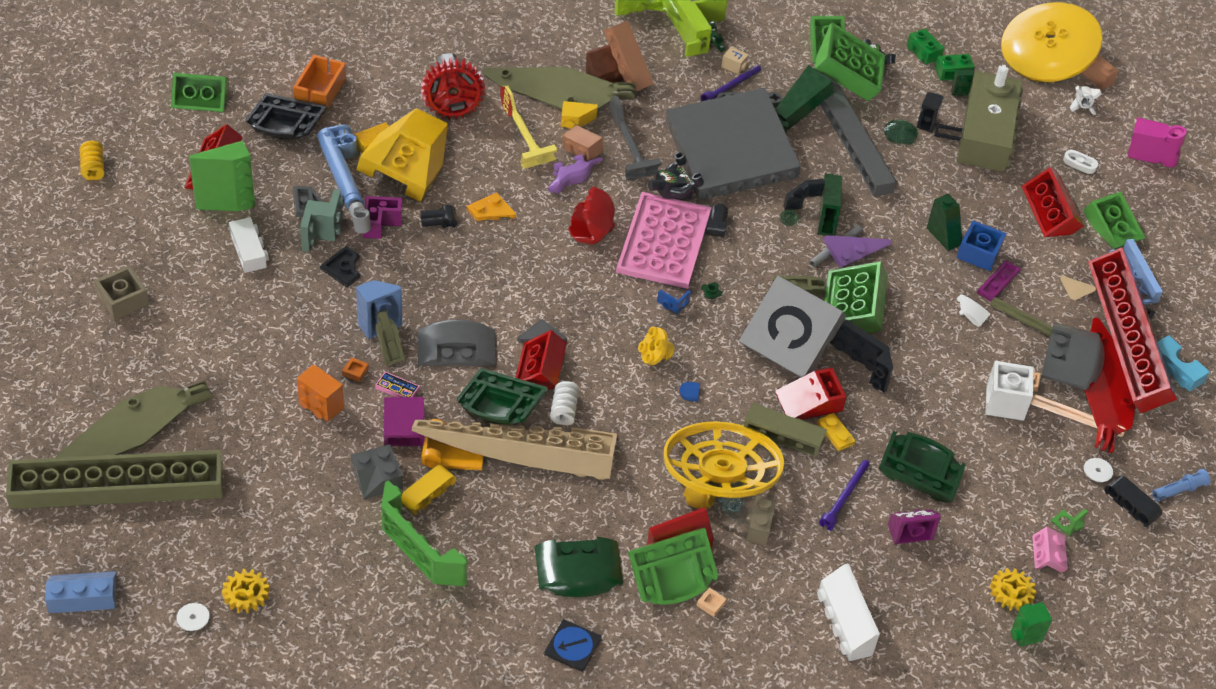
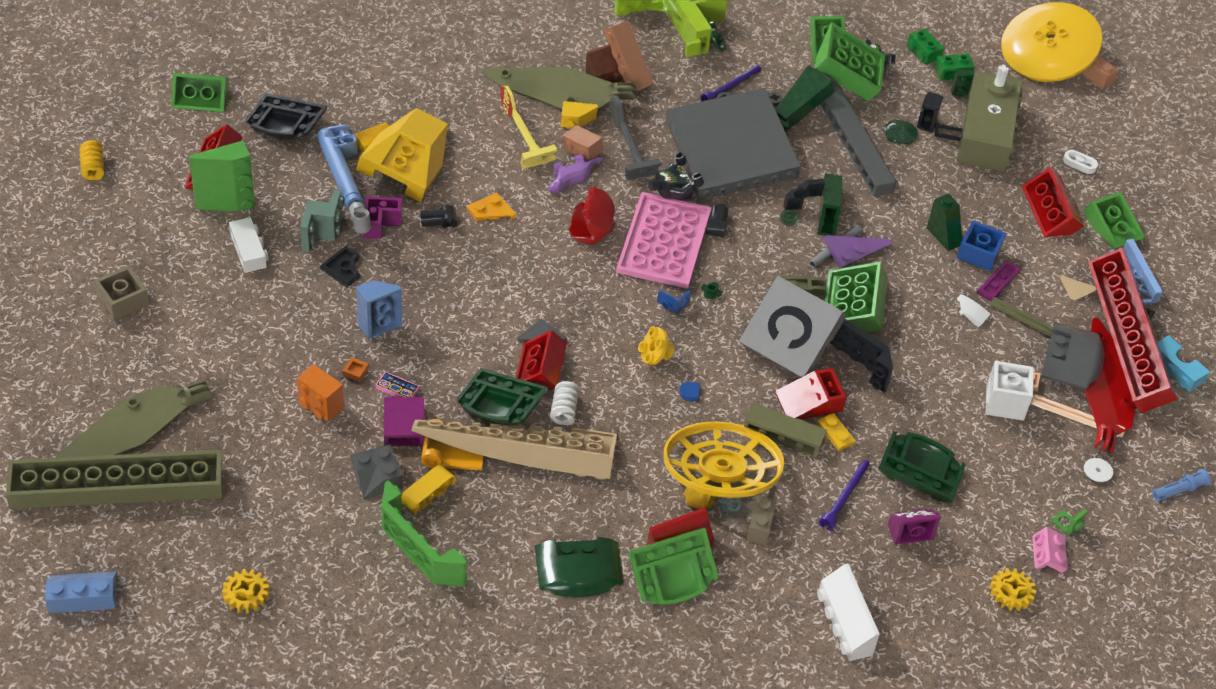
white piece [177,603,209,631] -> none
orange piece [293,54,346,111] -> none
dark grey wing [293,186,323,217] -> none
olive hinge [375,310,405,366] -> none
dark grey slope [418,319,496,366] -> none
red piece [421,53,485,120] -> none
tile [544,619,602,672] -> none
light nougat plate [697,587,727,617] -> none
tan brick [721,47,749,75] -> none
green brick [1011,602,1052,647] -> none
white brick [1070,86,1102,116] -> none
black beam [1104,475,1162,527] -> none
dark pink piece [1127,117,1187,167] -> none

